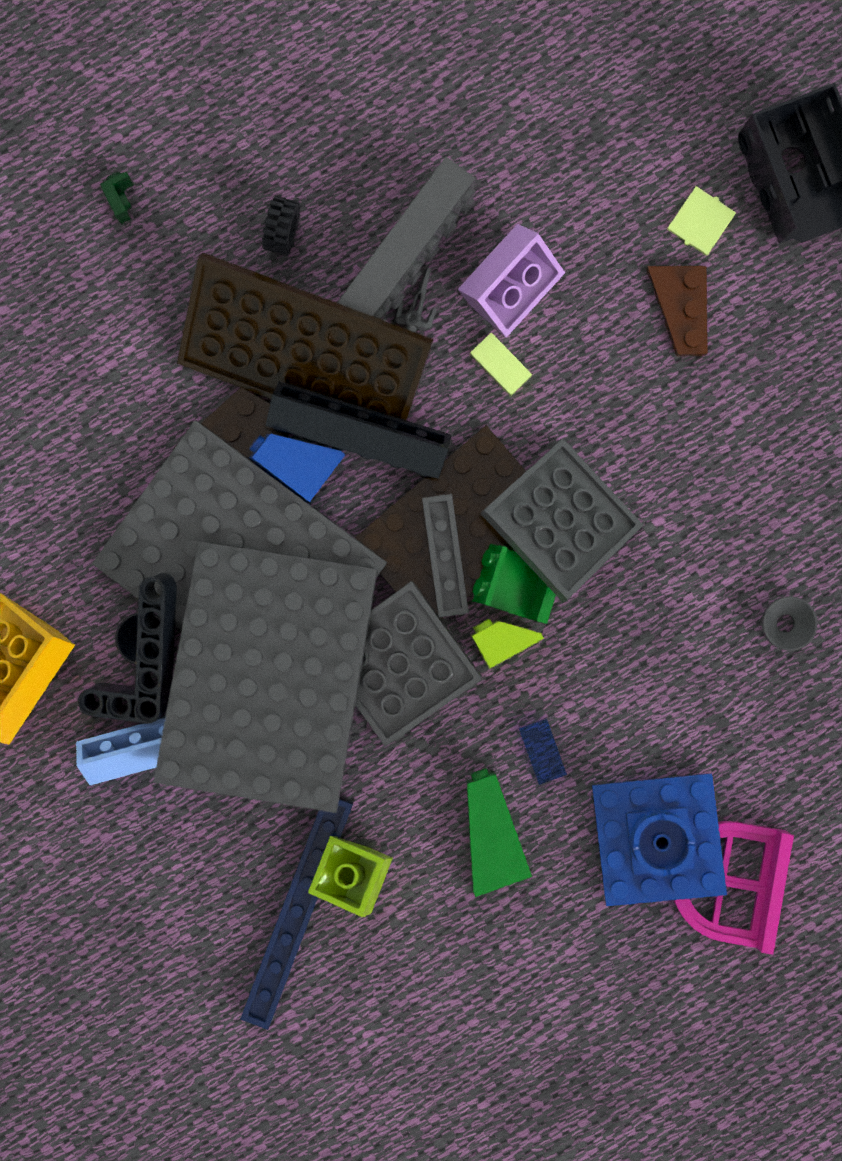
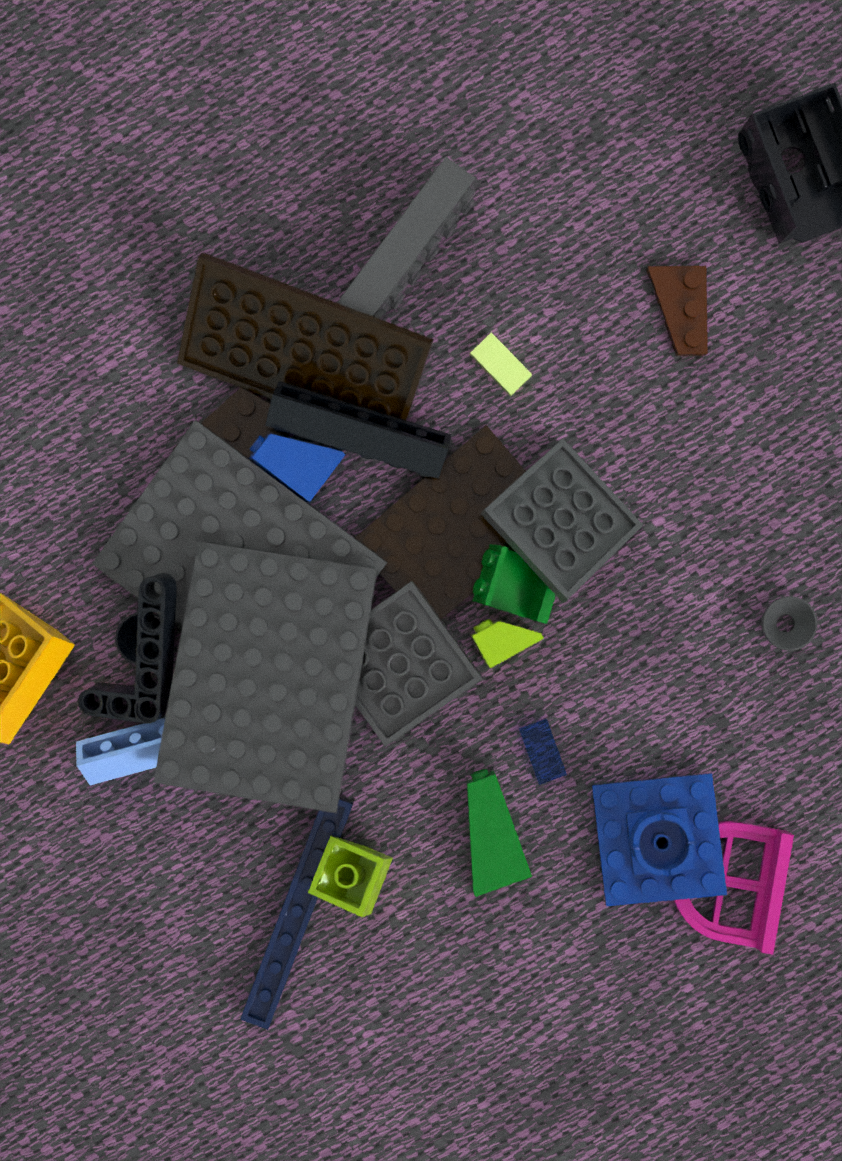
dark green bracket [100,172,134,224] -> none
black tyre [262,196,300,256] -> none
dark grey piece [393,267,437,332] -> none
dark grey plate [422,494,469,617] -> none
lavender slope [458,224,565,338] -> none
yellowish green piece [667,186,736,256] -> none

